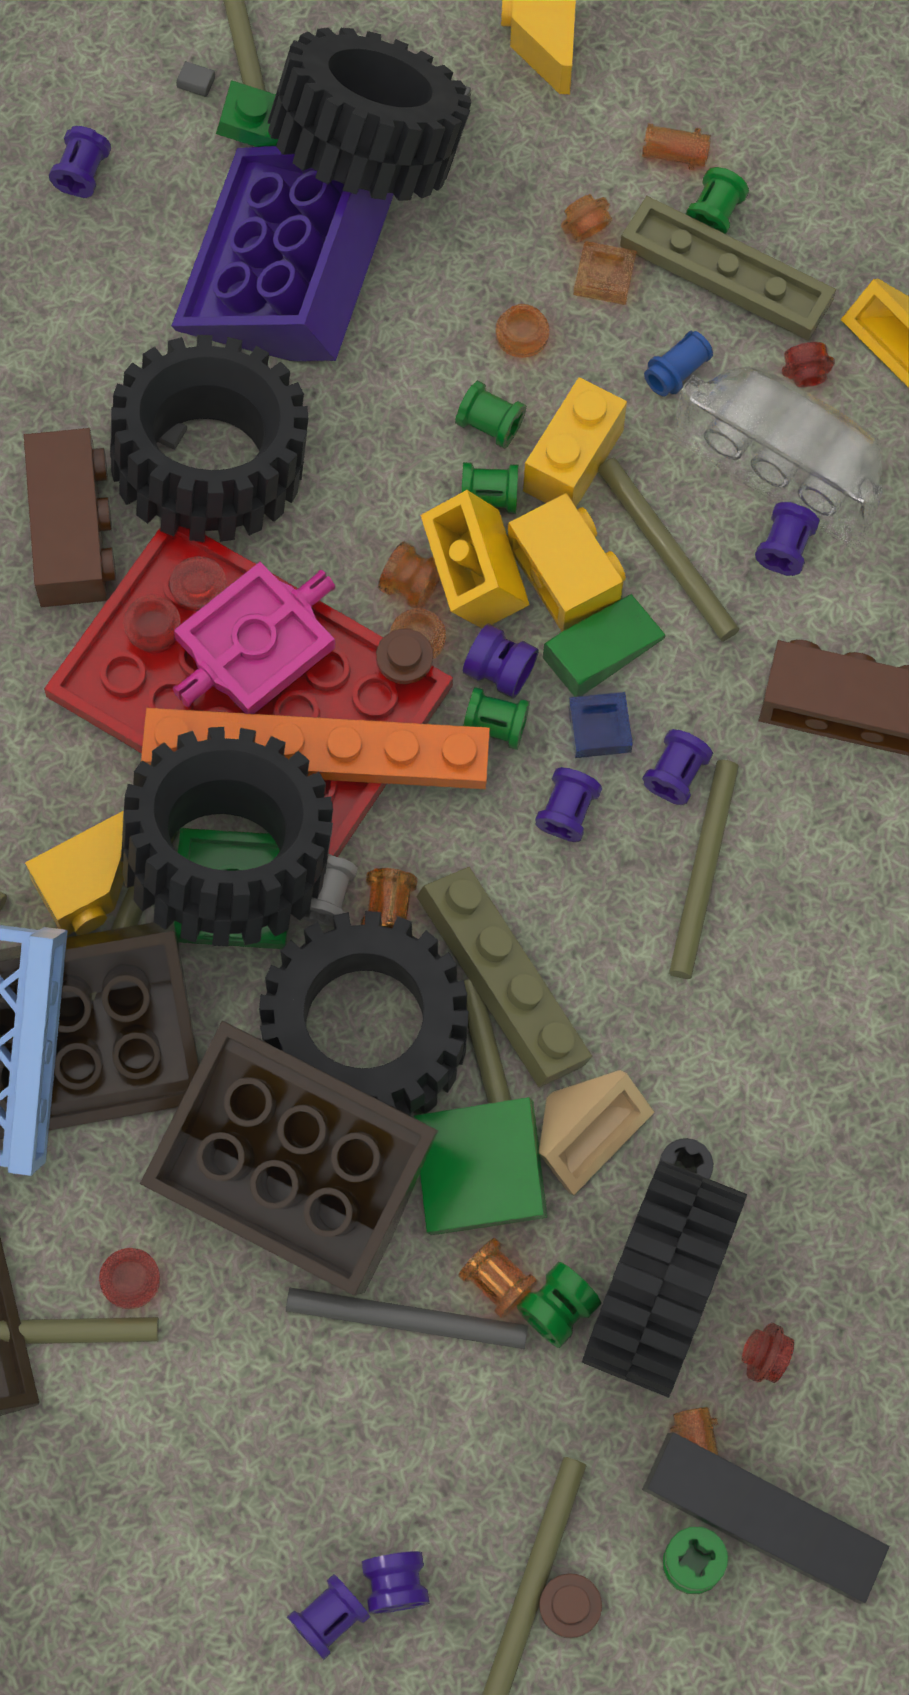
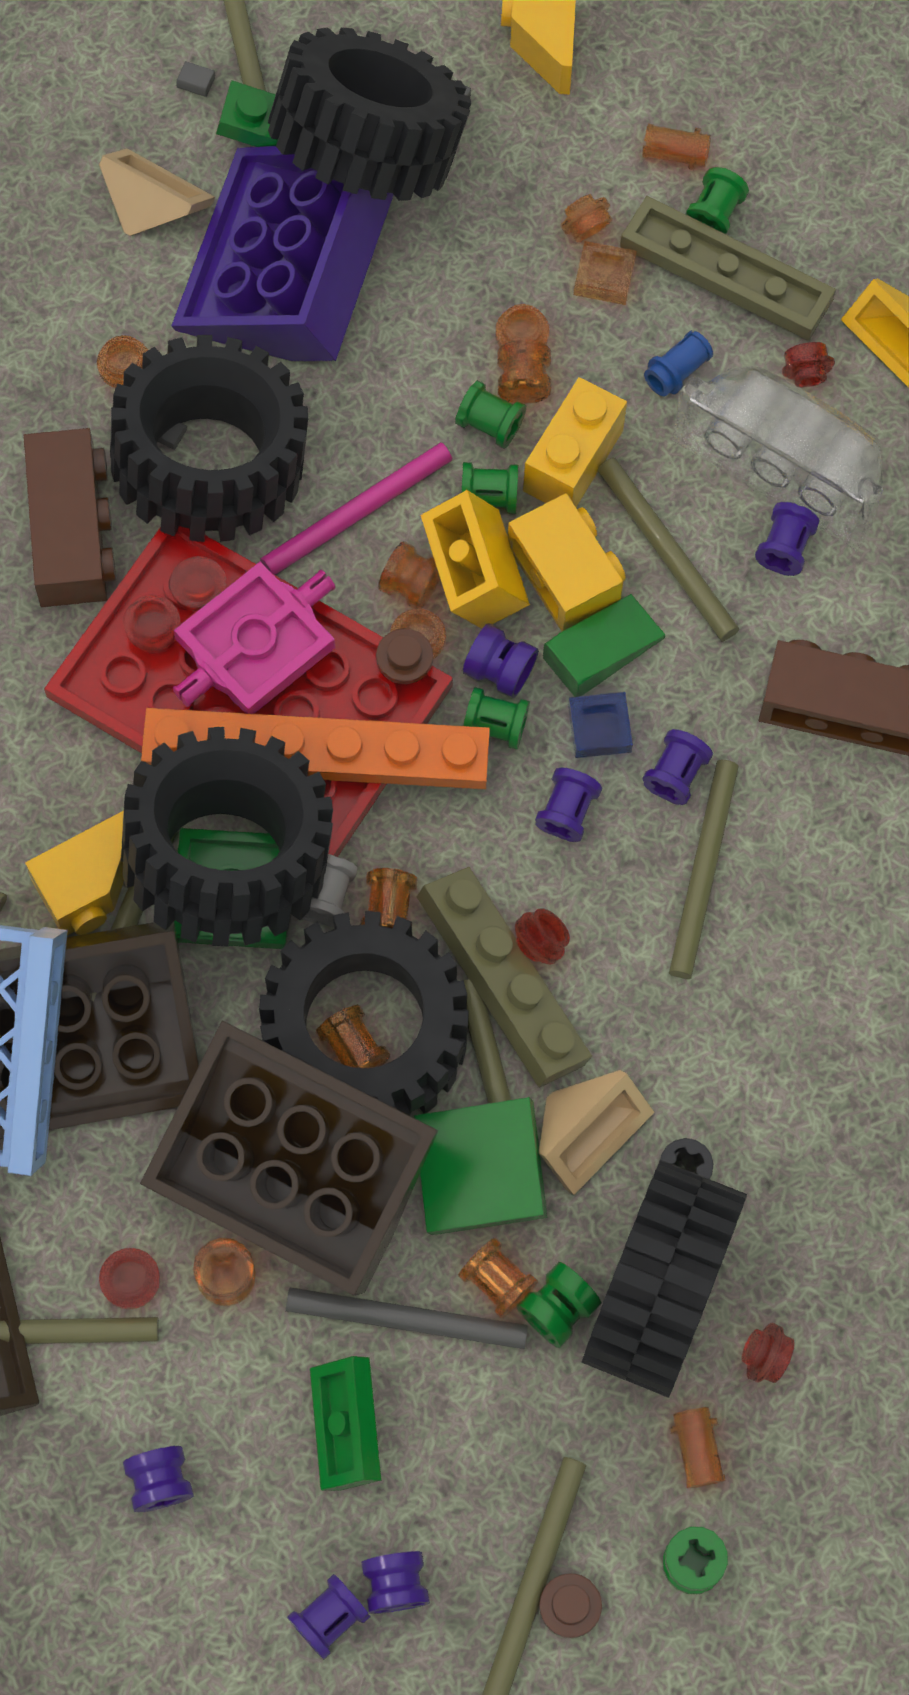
dark purple bush [48,126,111,198] -> none
black tile [642,1432,890,1604] -> none
none -> clear orange plate [97,335,148,388]
none -> tan slope [99,149,215,236]
none -> dark purple wheel [123,1446,194,1512]
none -> clear orange wheel [193,1238,256,1306]
none -> dark pink bar [260,442,452,575]
none -> green plate [310,1356,381,1491]
none -> clear orange bush [316,1004,390,1068]
none -> clear orange wheel [497,340,551,403]
none -> clear red plate [515,908,570,965]

